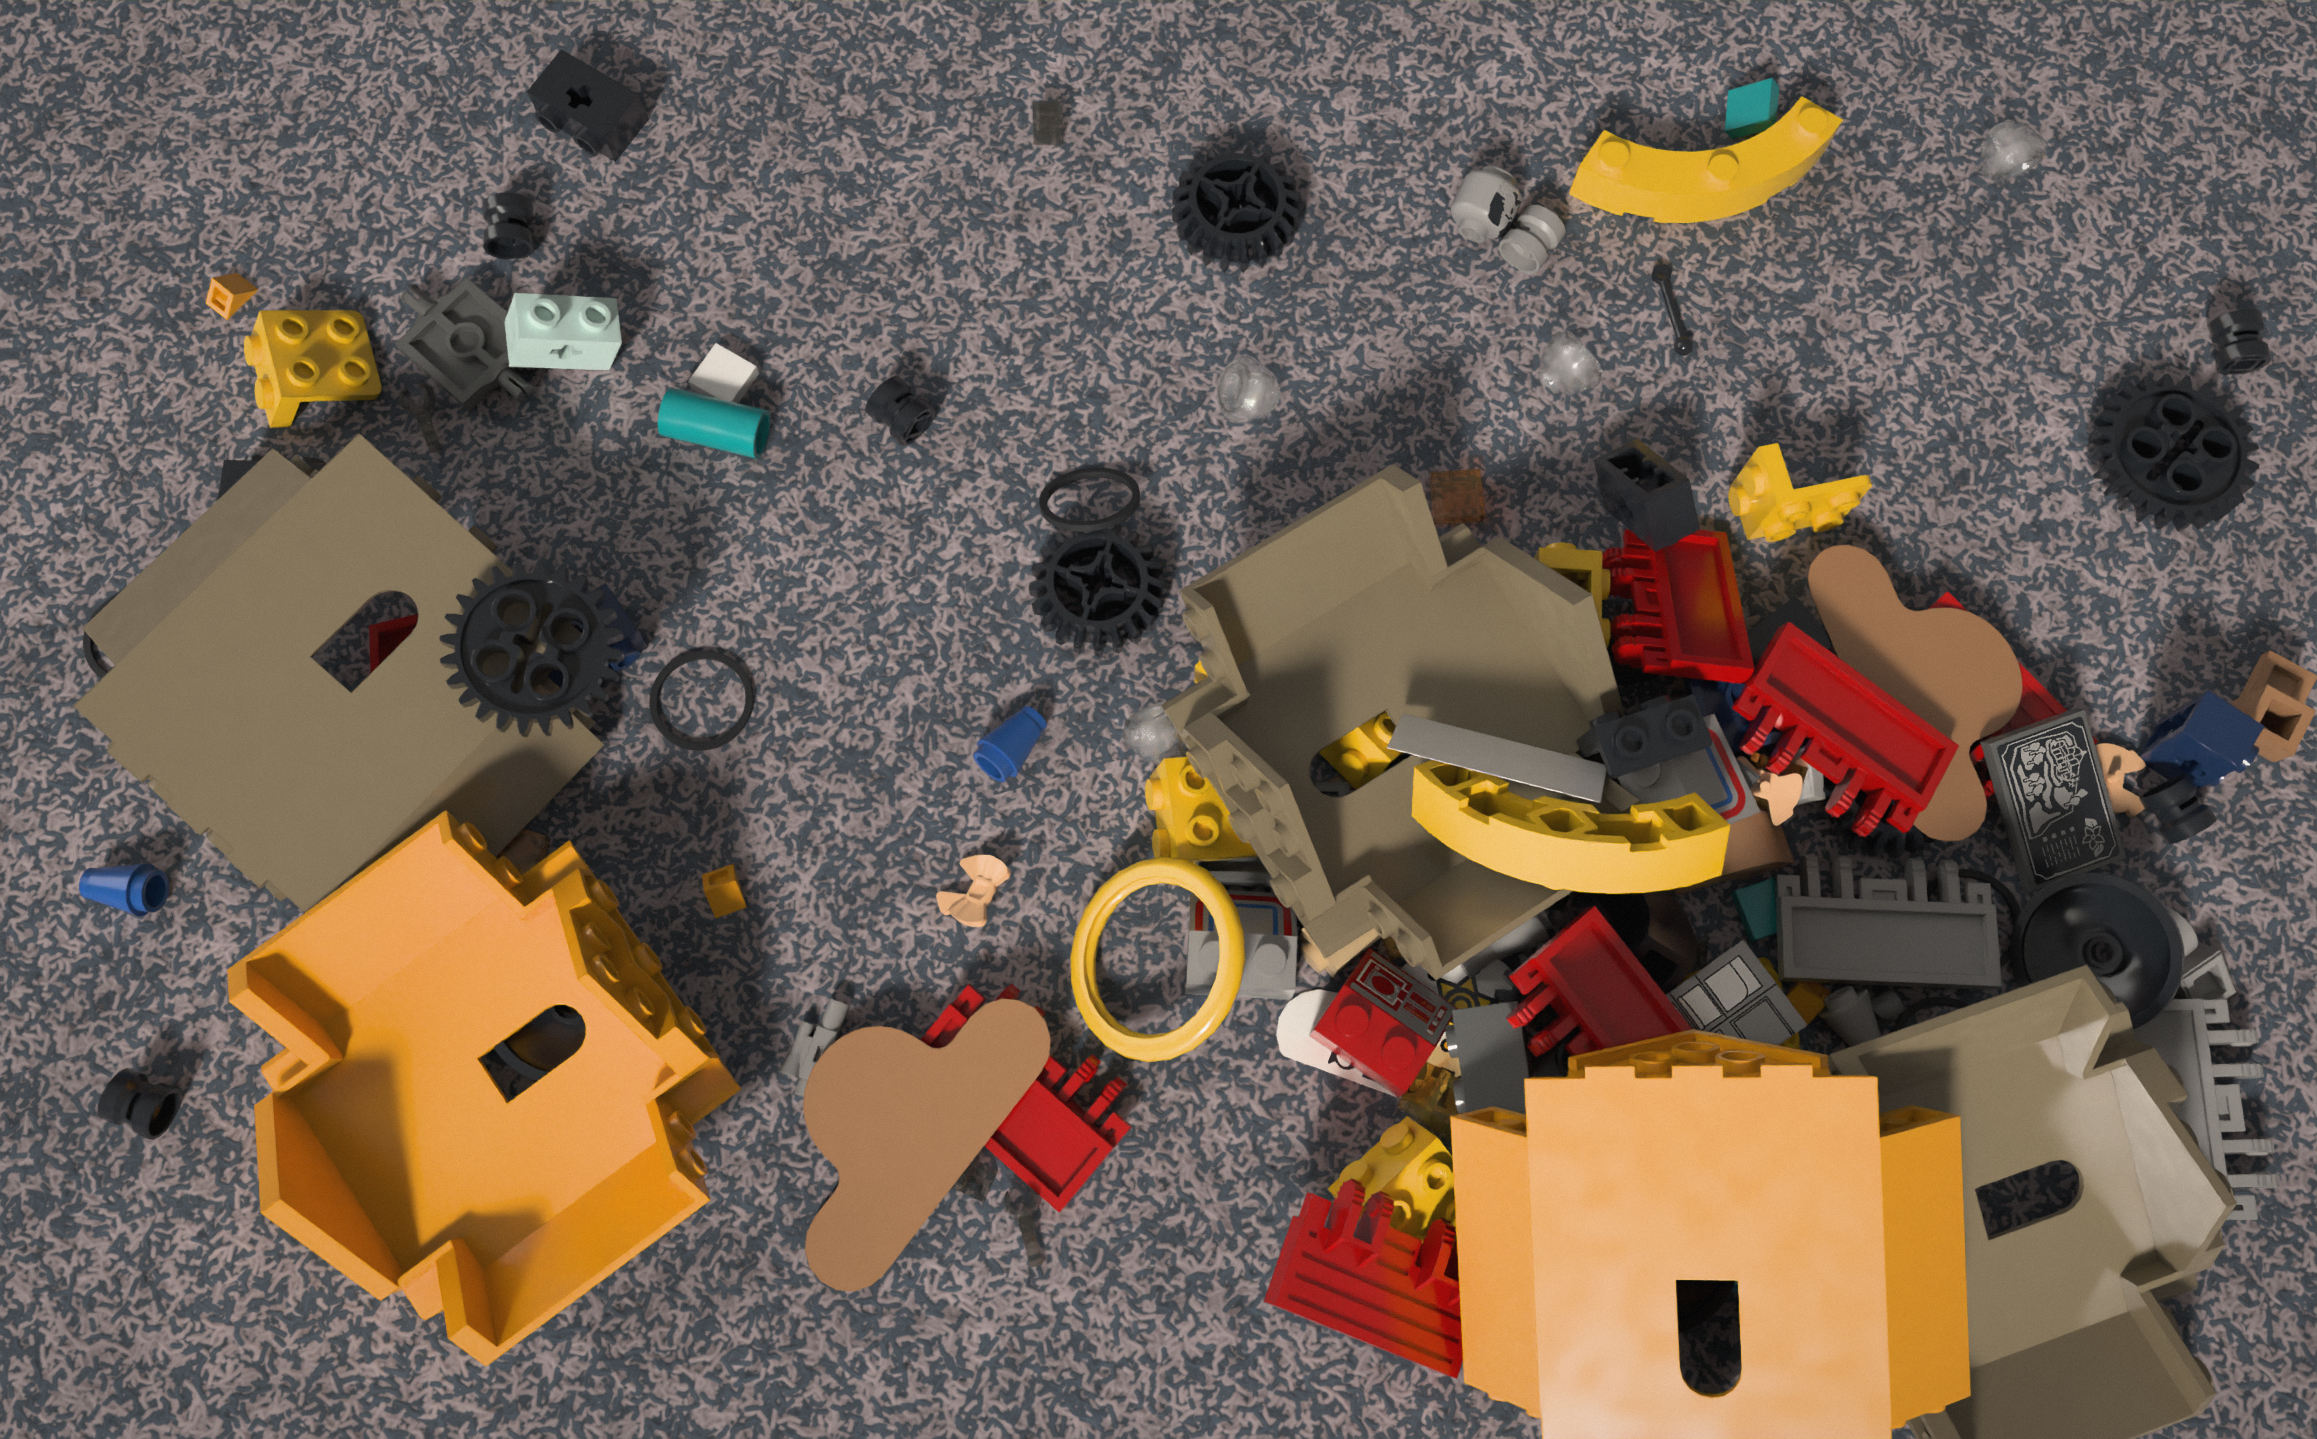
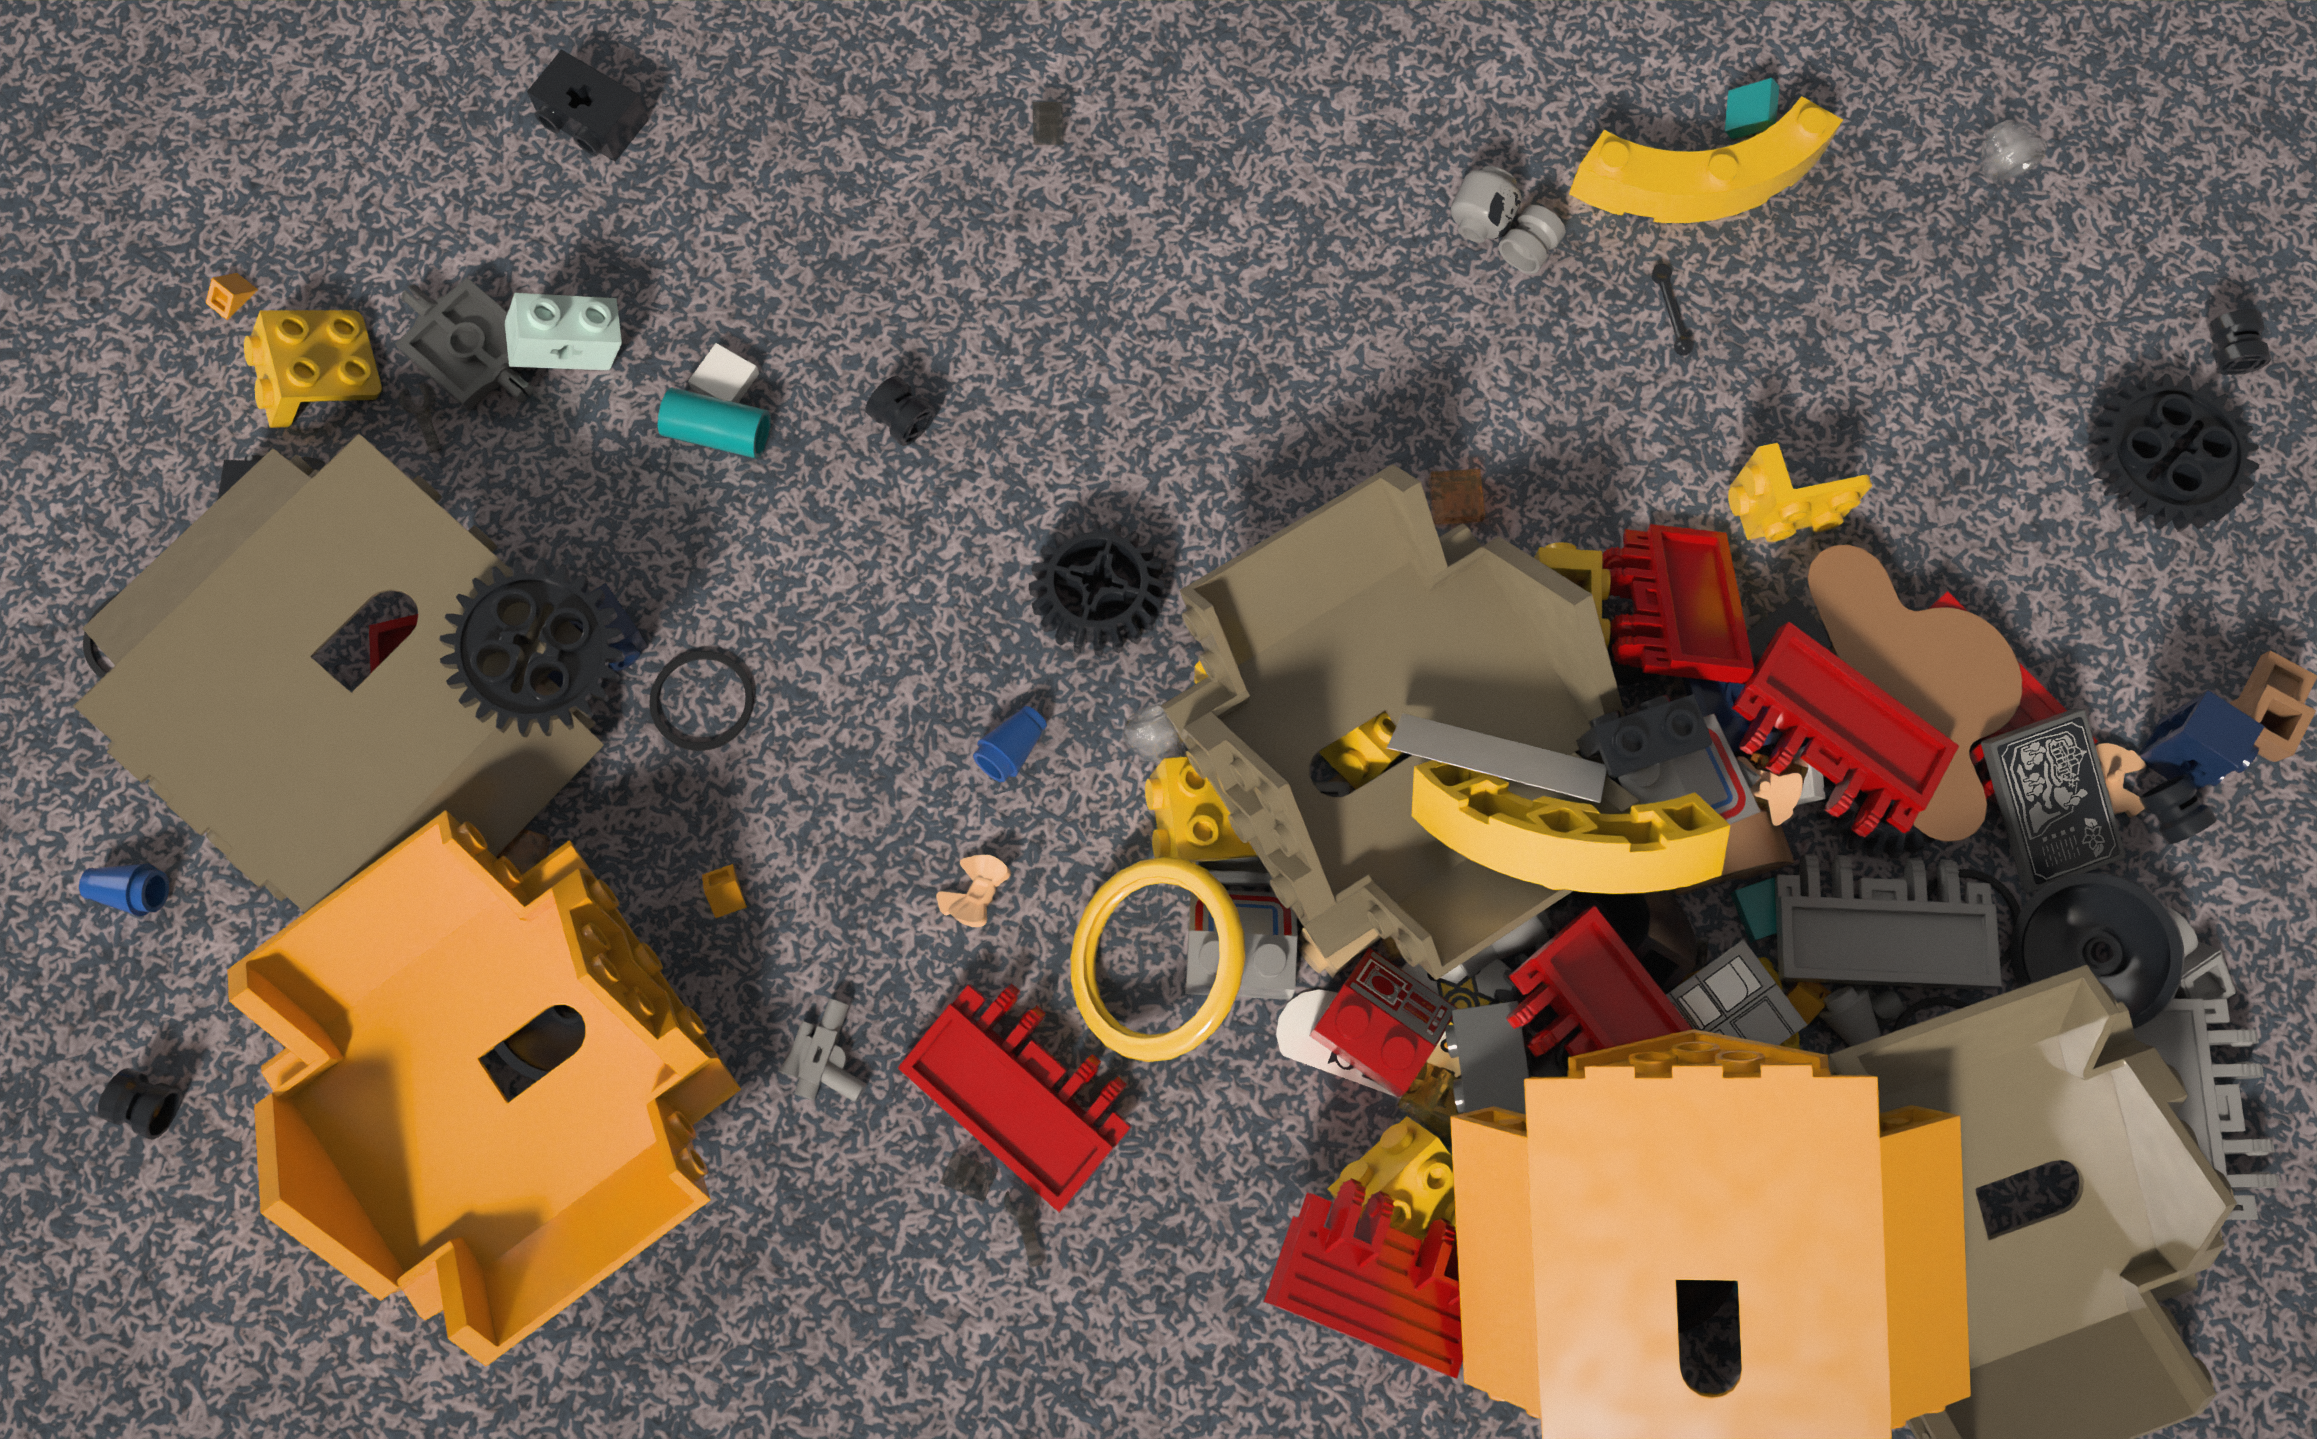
black wheel [483,193,534,260] -> none
medium nougat sticker [803,999,1051,1292] -> none
black piece [1039,467,1141,532] -> none
black gear [1172,143,1302,274] -> none
clear cone [1216,355,1280,423] -> none
clear cone [1538,331,1603,396] -> none
black brick [1594,438,1700,552] -> none

